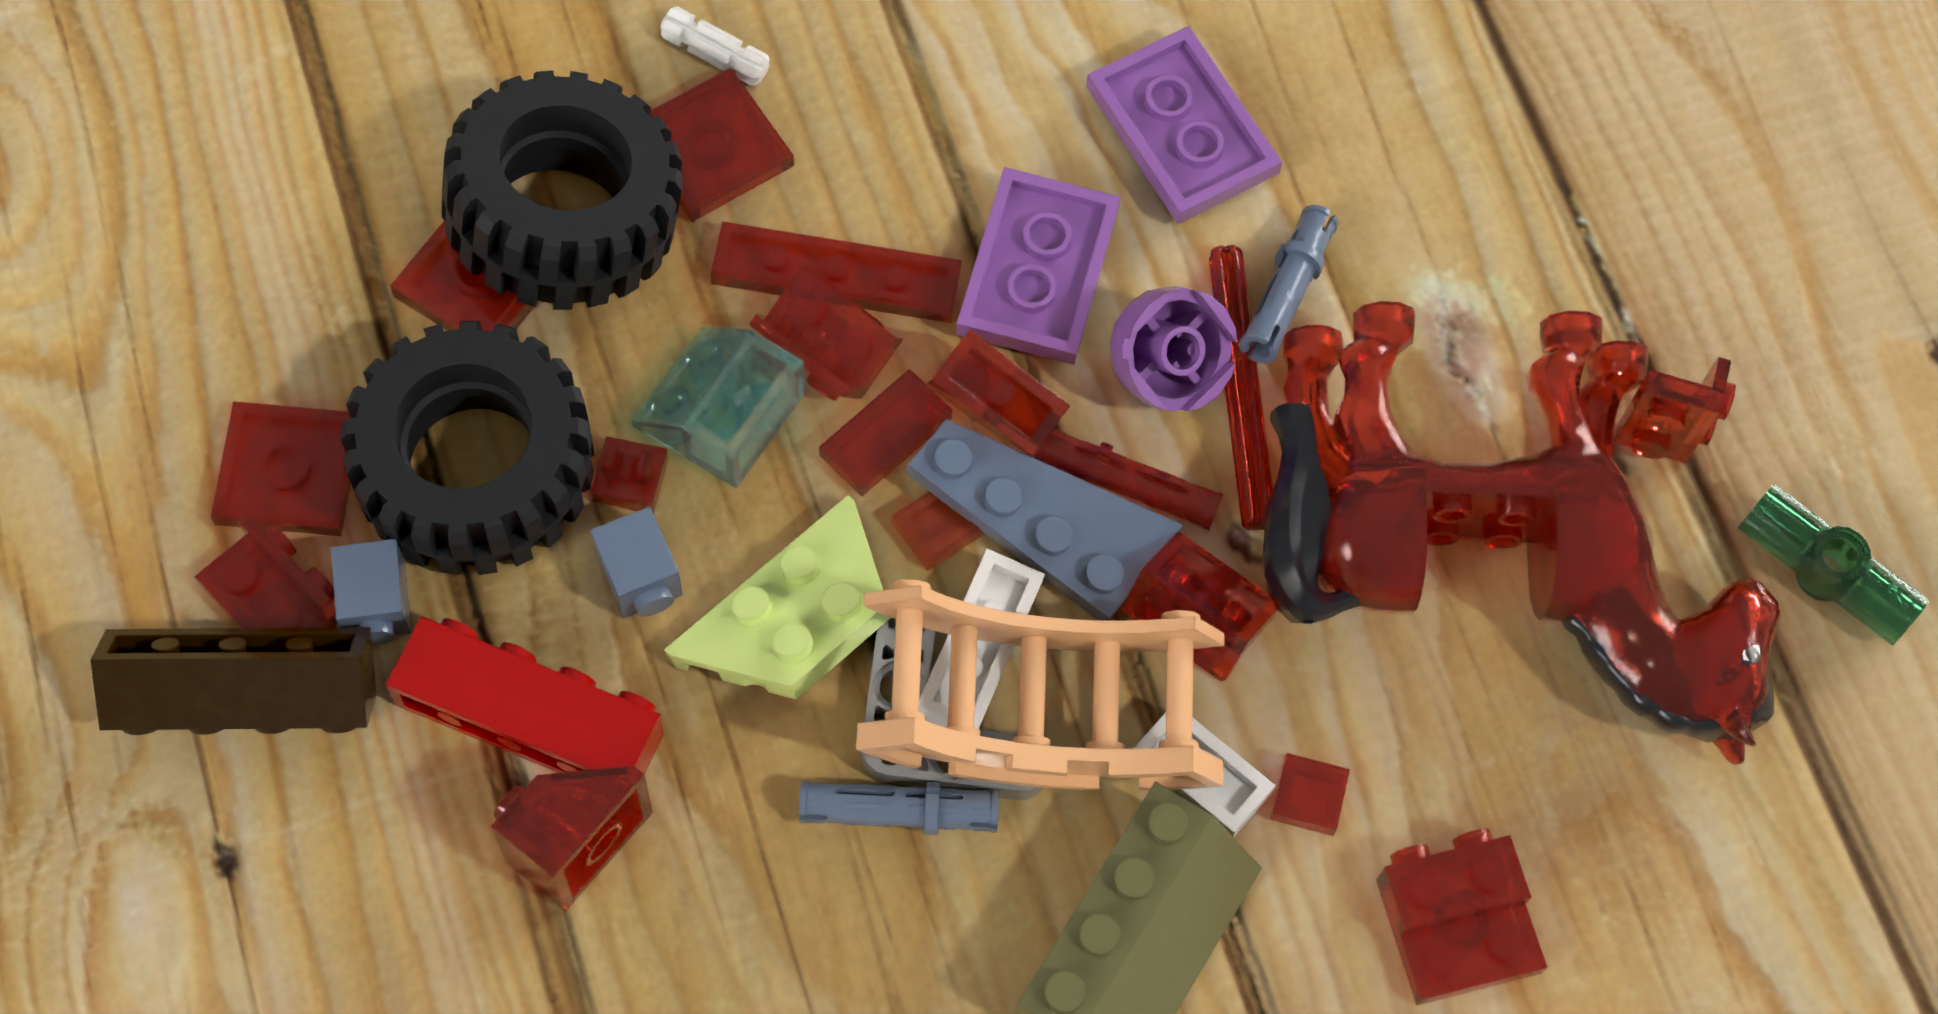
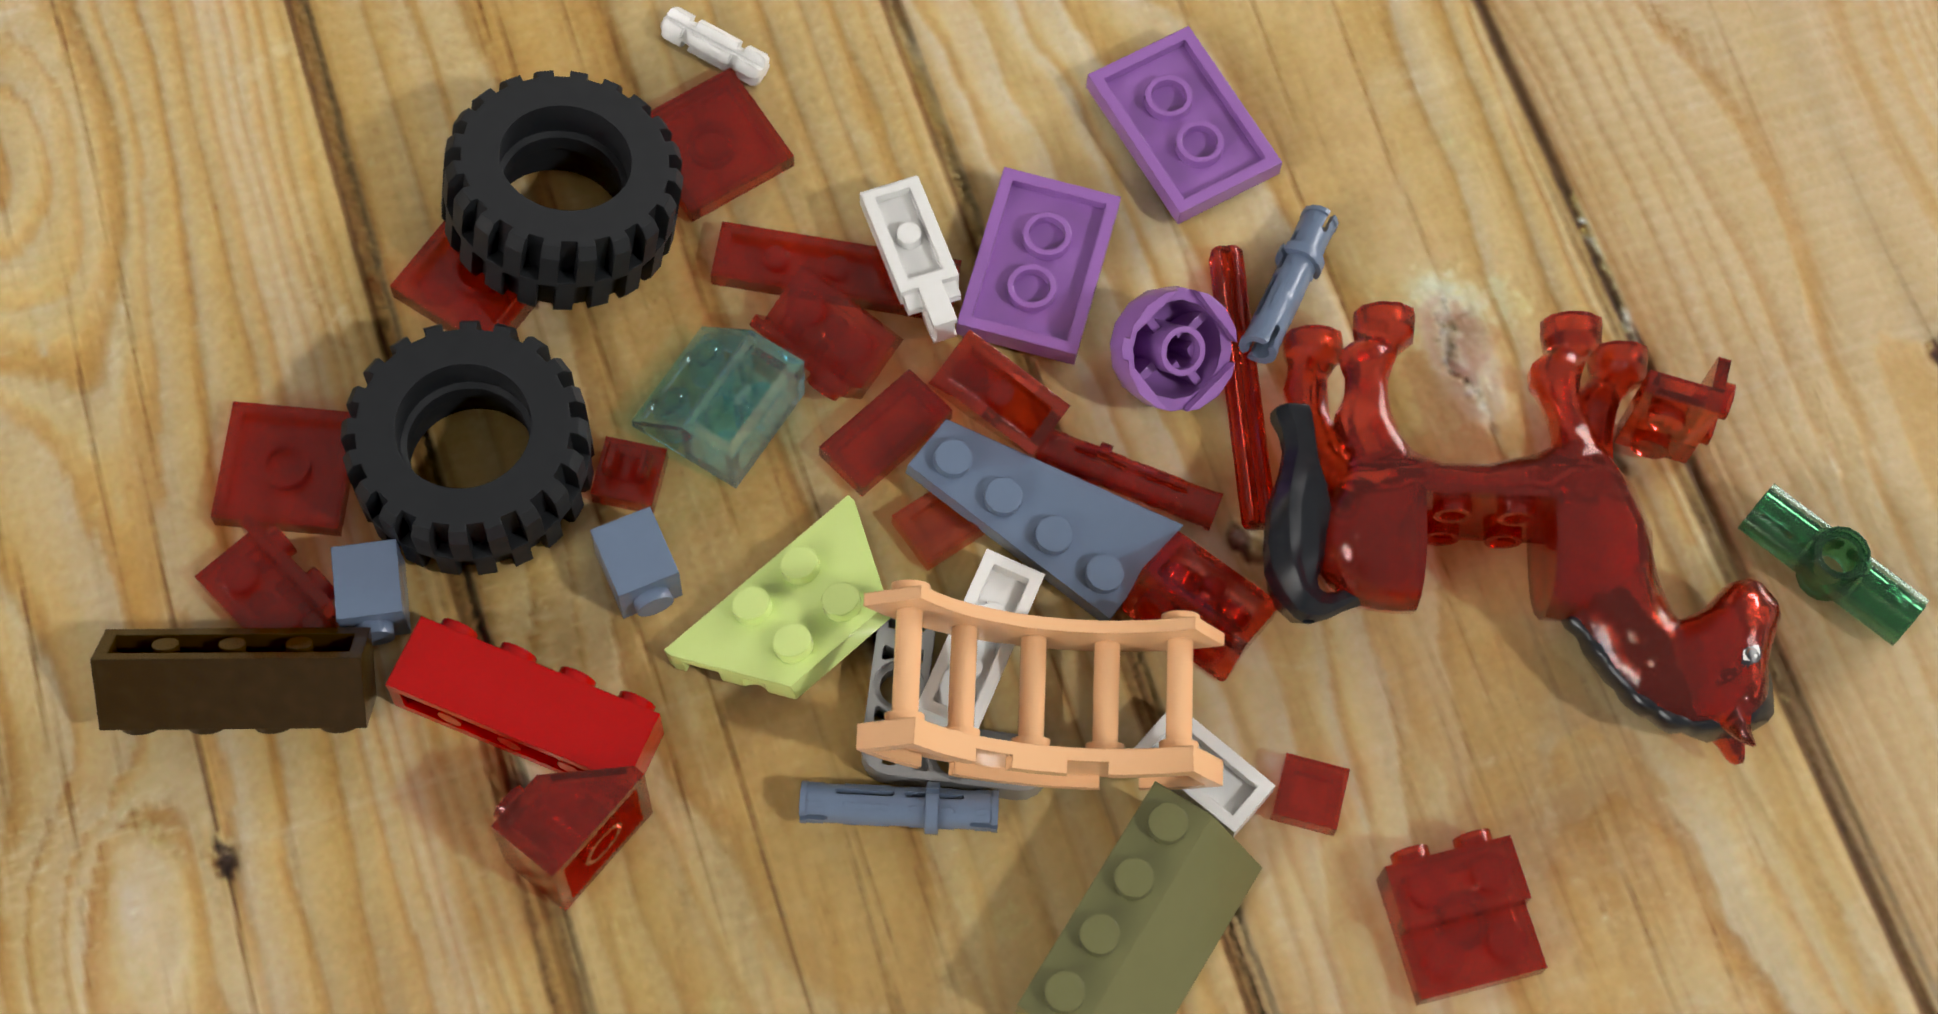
none -> white hinge [860,175,961,343]

